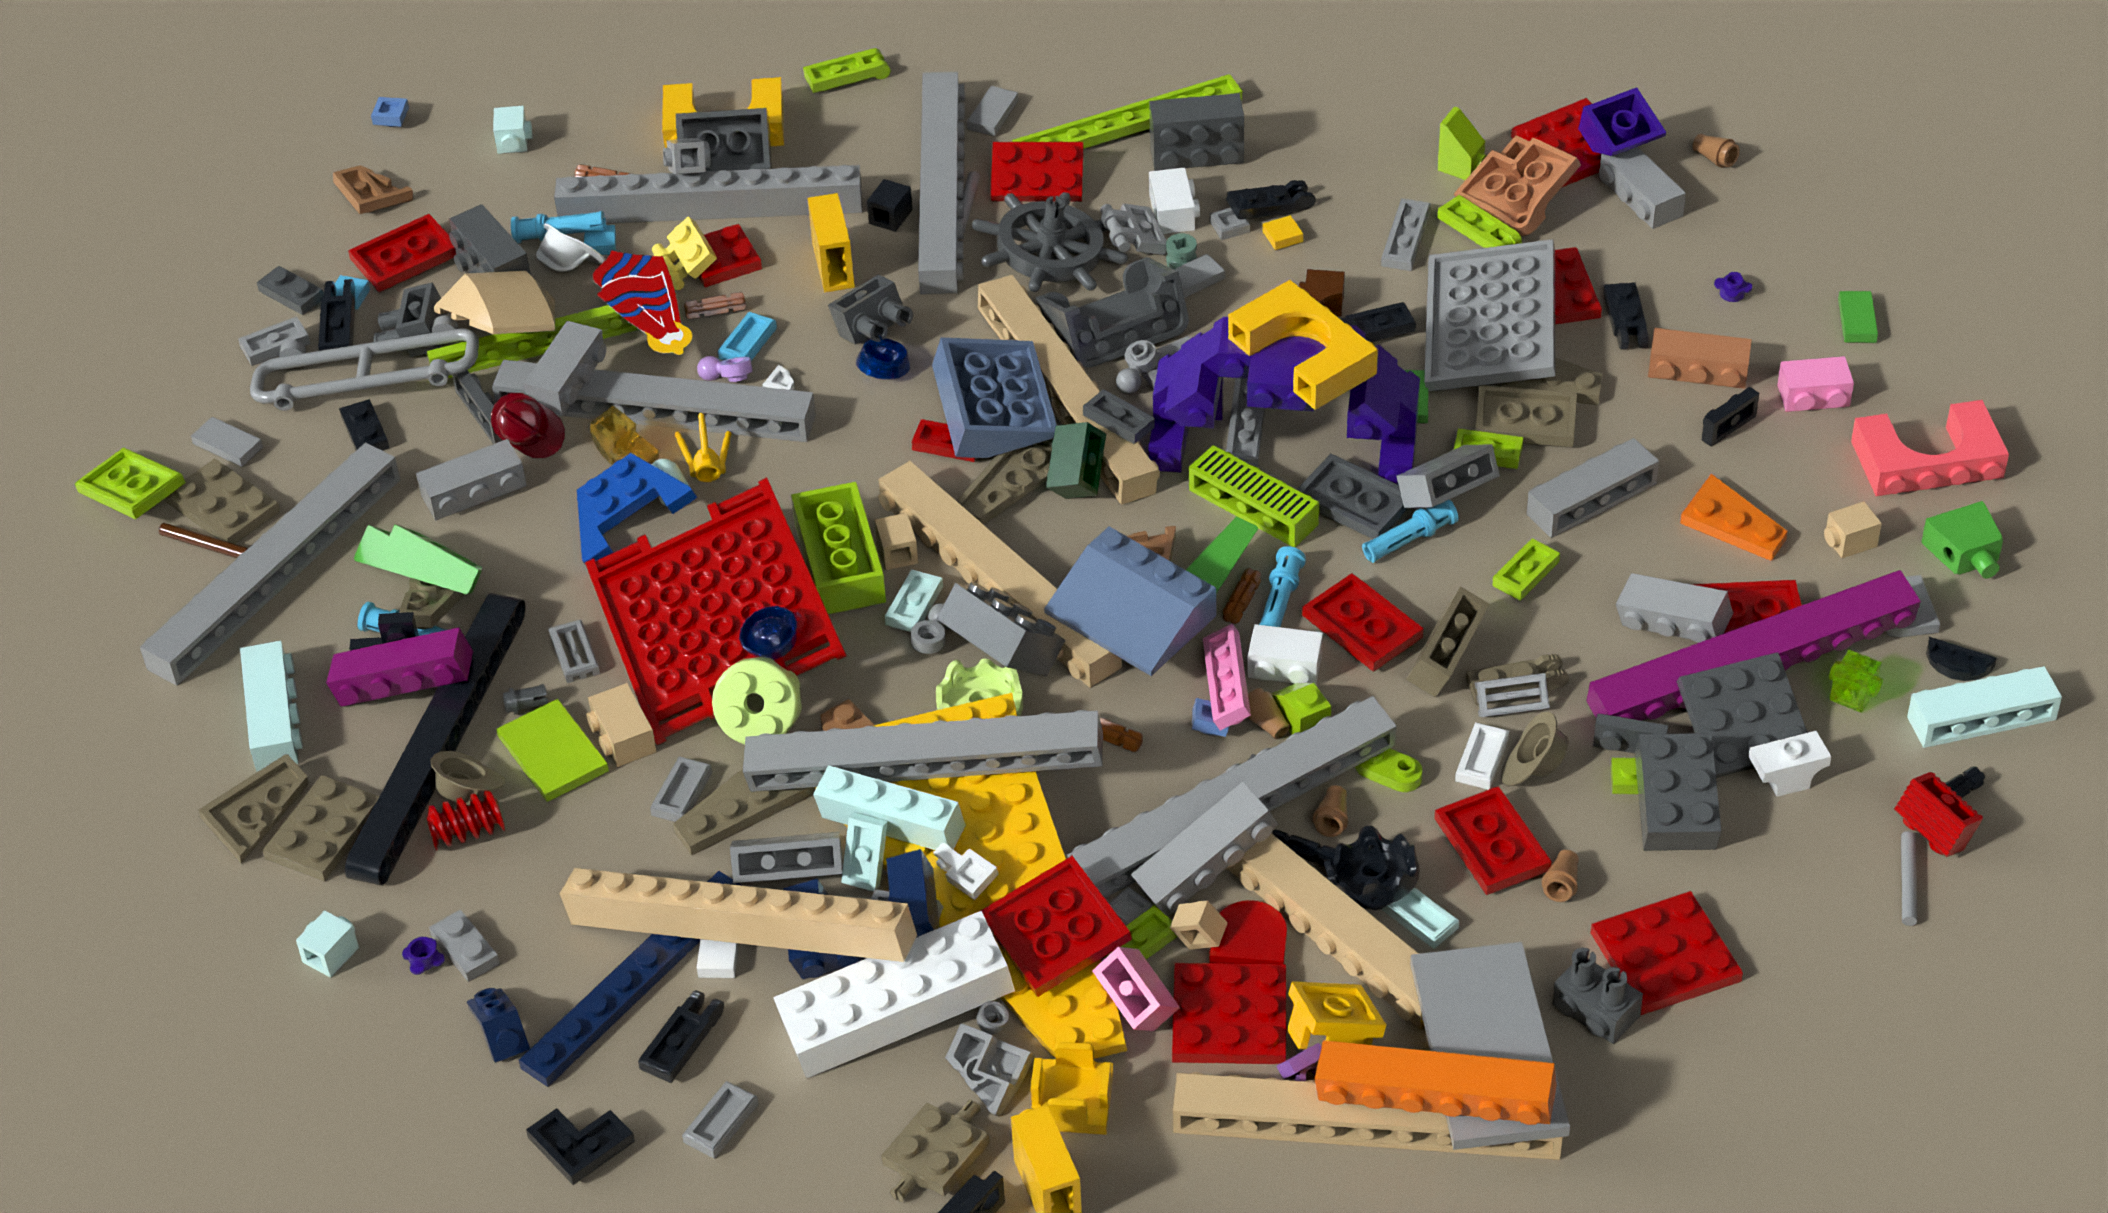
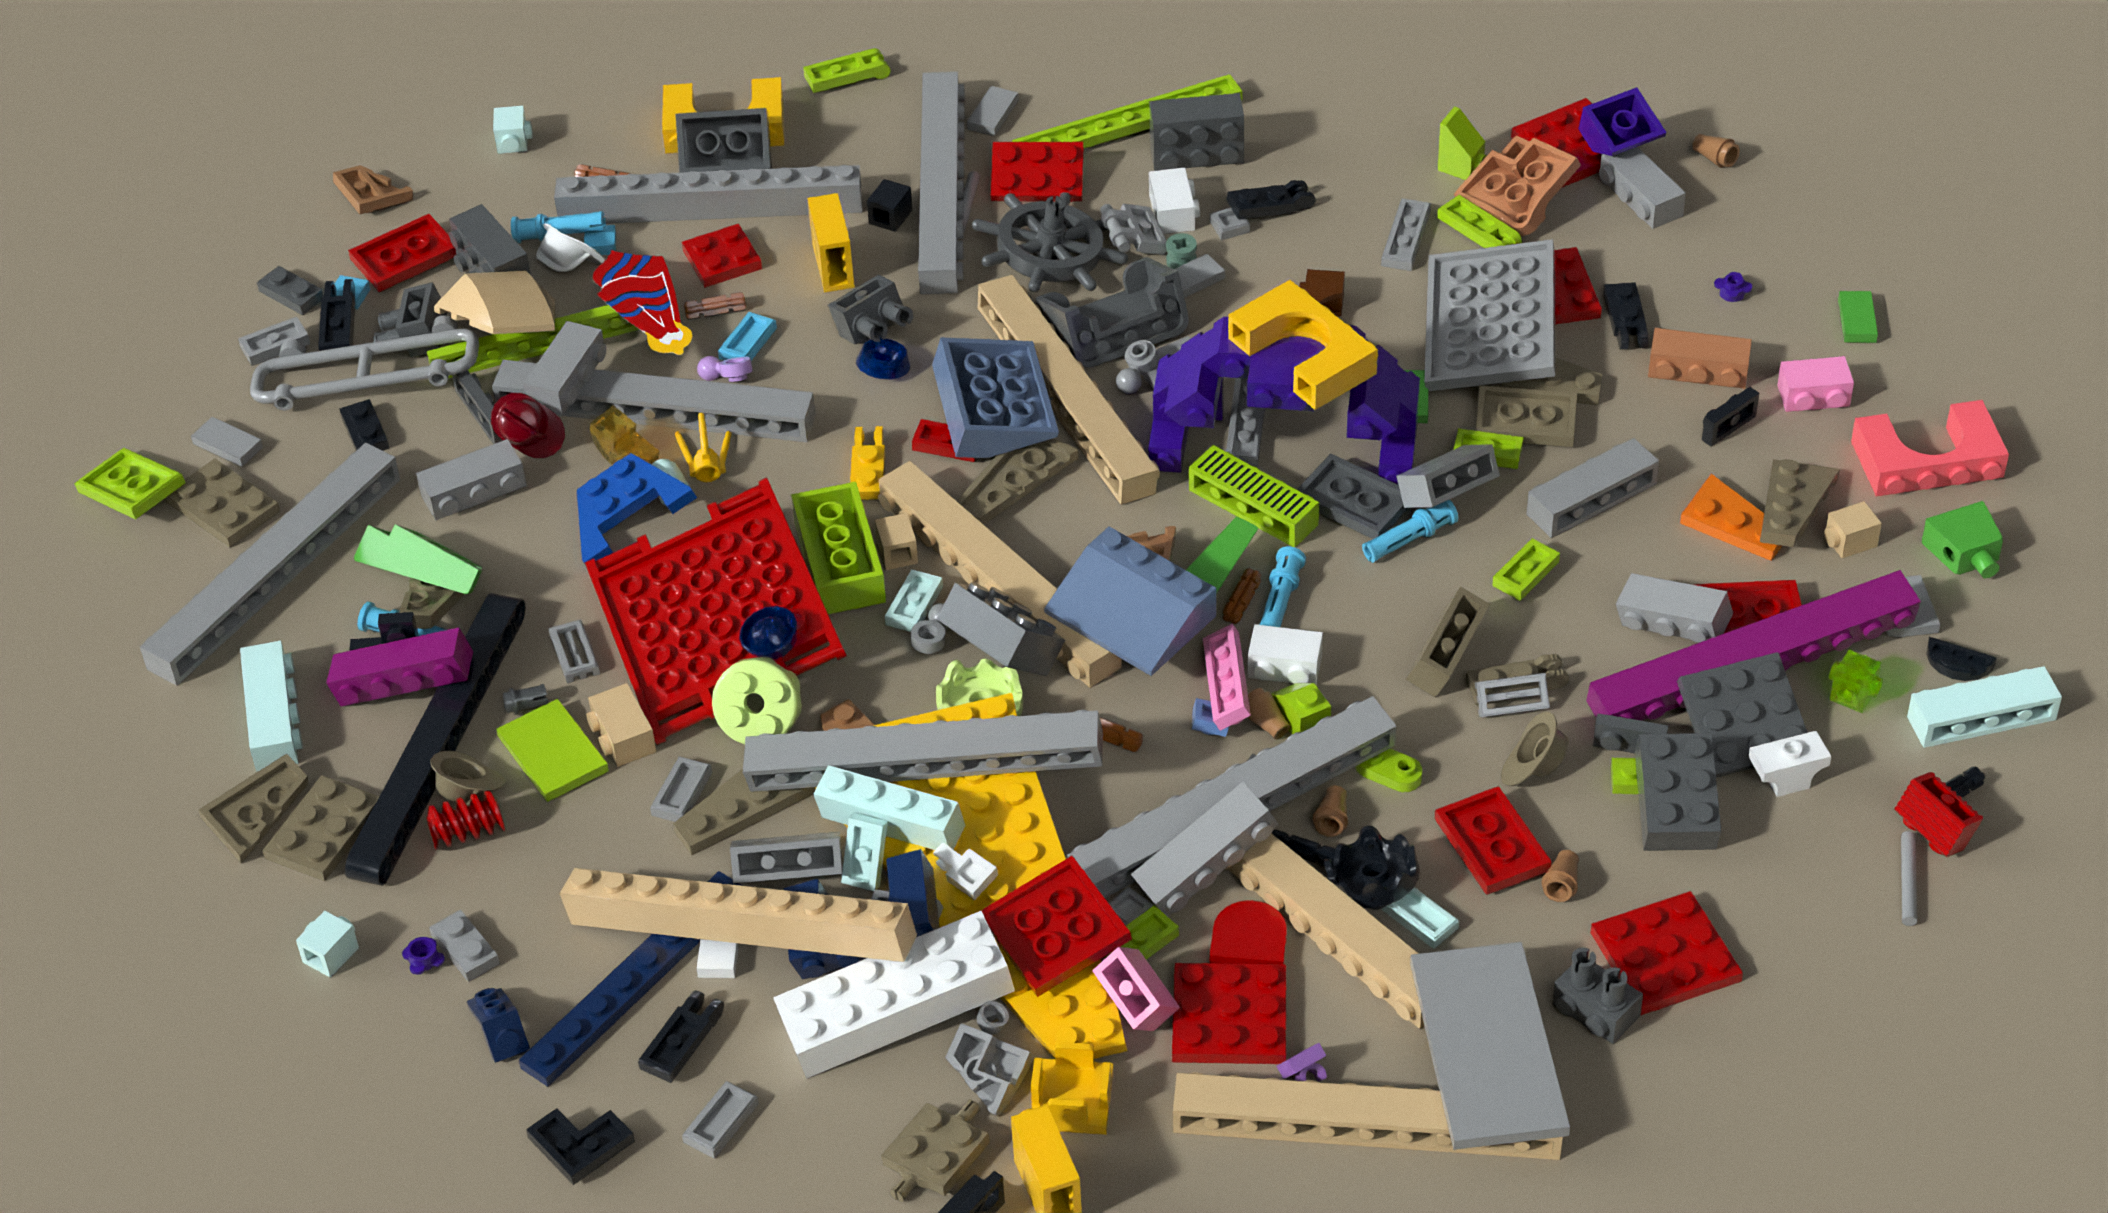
reddish brown bar [159,523,248,558] -> none
medium blue plate [371,97,409,127] -> none
light yellow plate [652,216,717,290] -> none
light grey brick [663,138,711,174] -> none
white tile [762,365,795,390] -> none
dark green brick [1046,422,1106,499] -> none
dark grey plate [1083,389,1155,444] -> none
tan plate [1170,901,1227,950] -> none
yellow tile [1263,215,1303,250] -> none
yellow panel [1288,981,1387,1049] -> none
red plate [1302,573,1424,672] -> none
orange brick [1315,1040,1557,1125] -> none
black hinge [1340,302,1416,342] -> none
white tile [1455,722,1509,790] -> none
none -> yellow hinge [850,426,886,500]
none -> dark tan wing [1760,459,1840,547]

